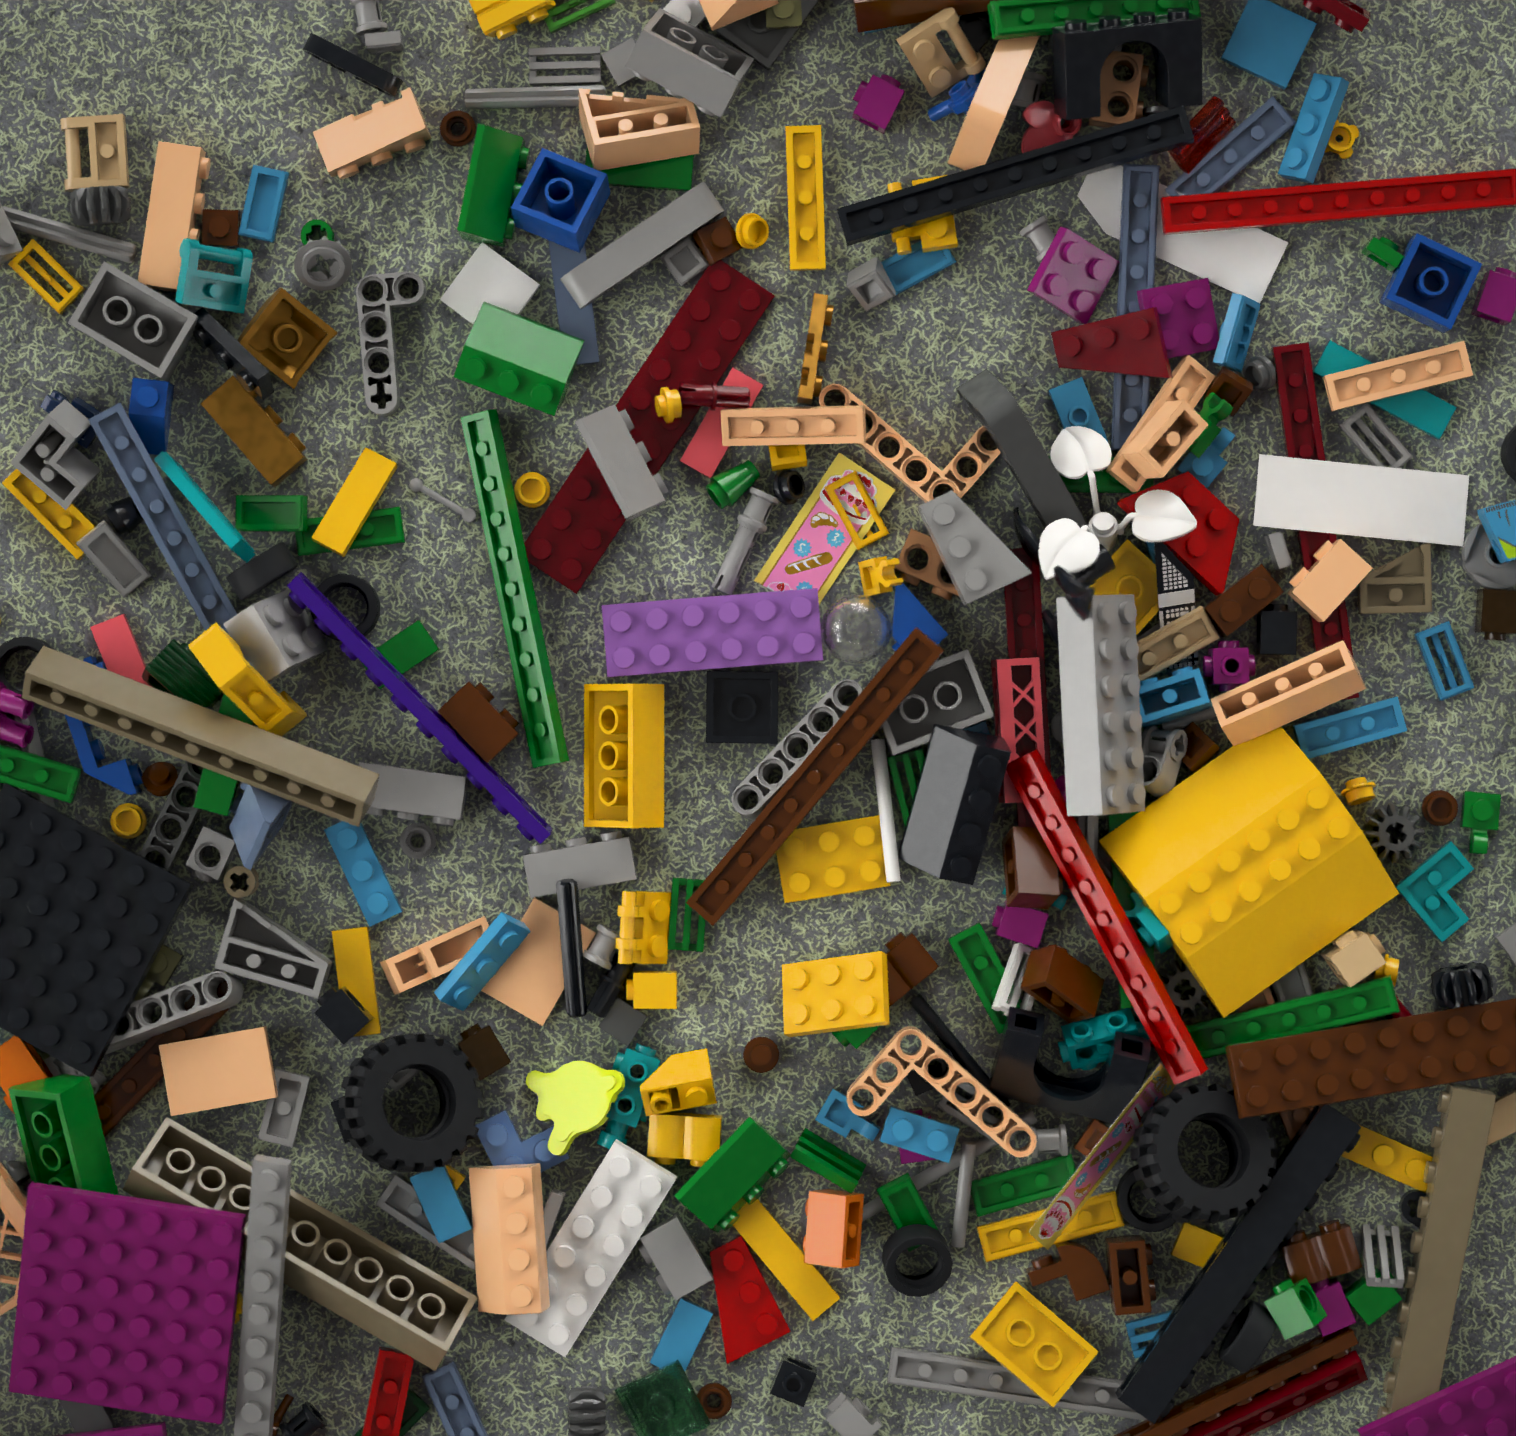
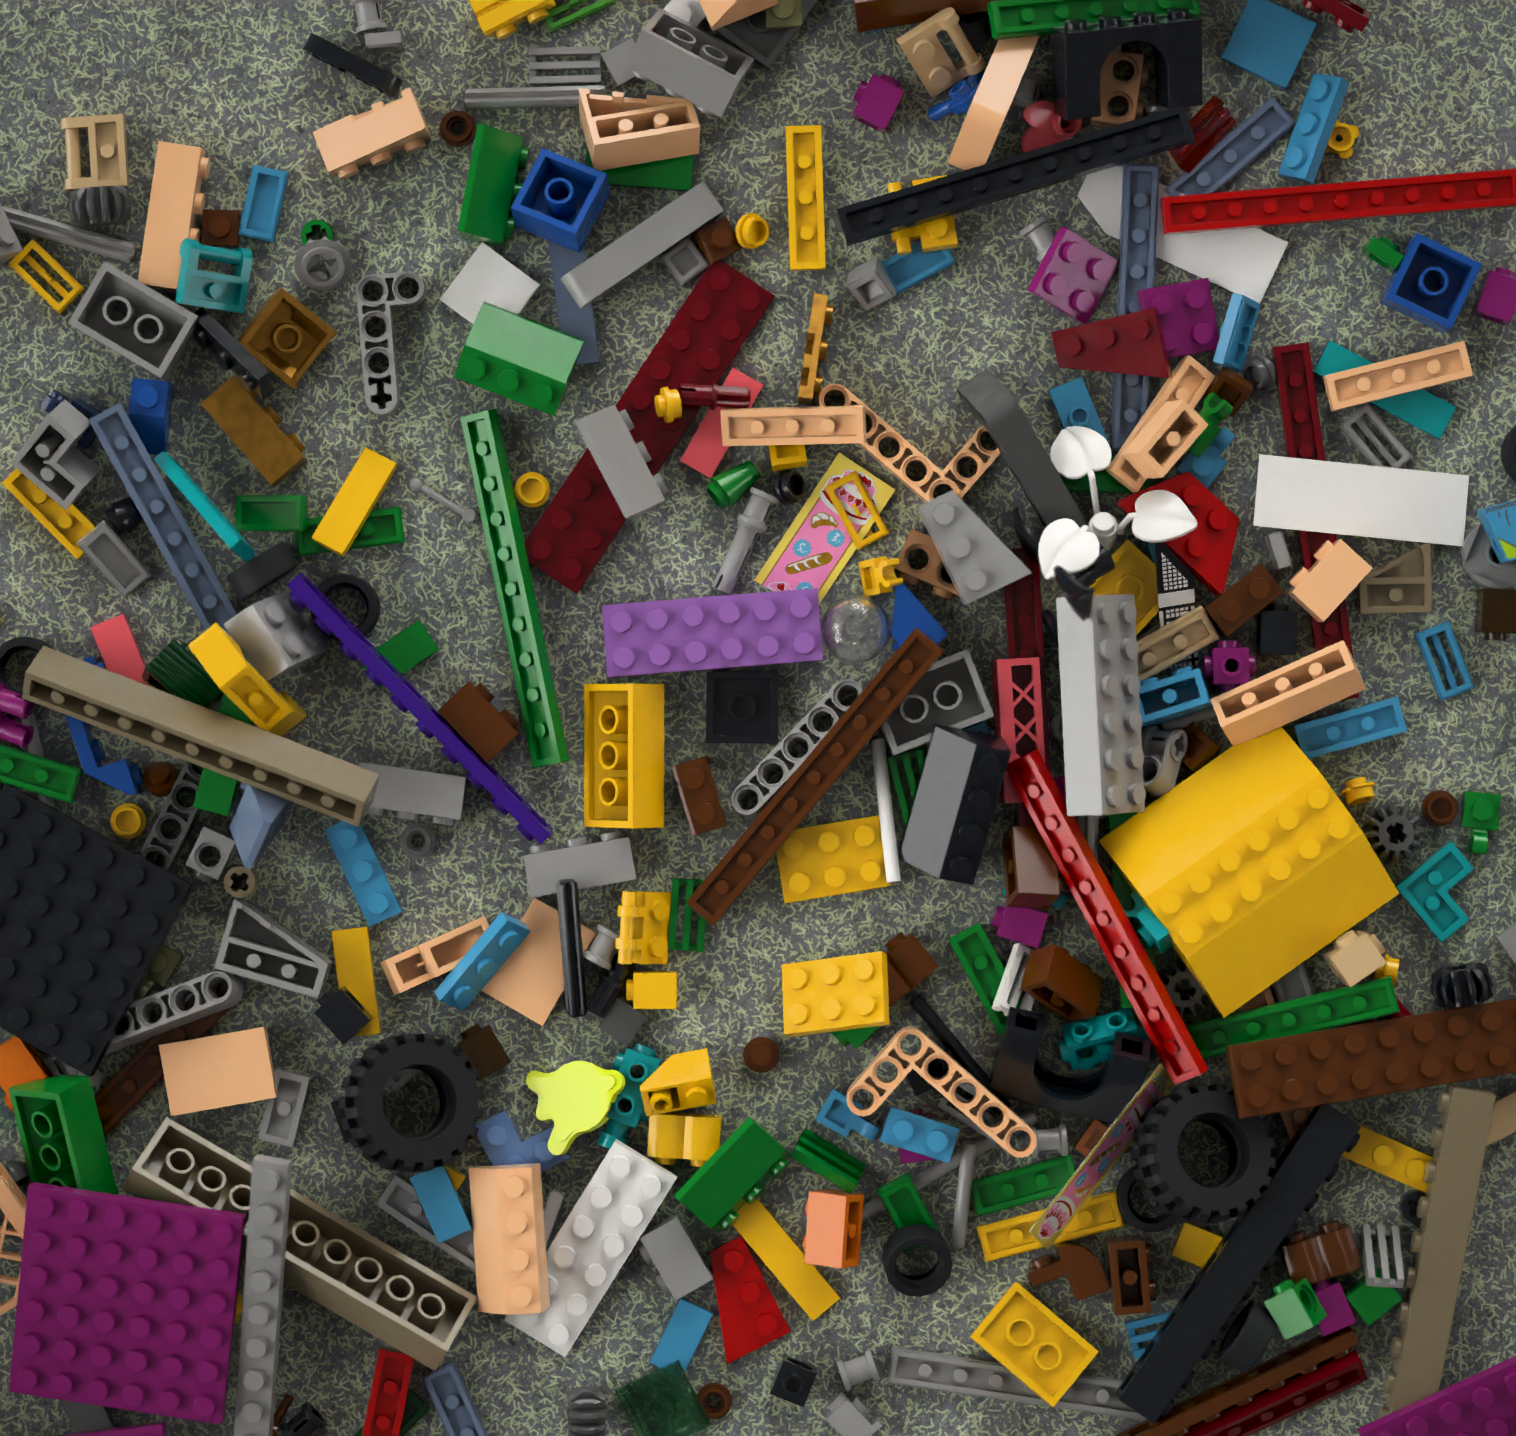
none -> reddish brown brick [672,756,727,836]
none -> light grey bush [836,1349,880,1391]

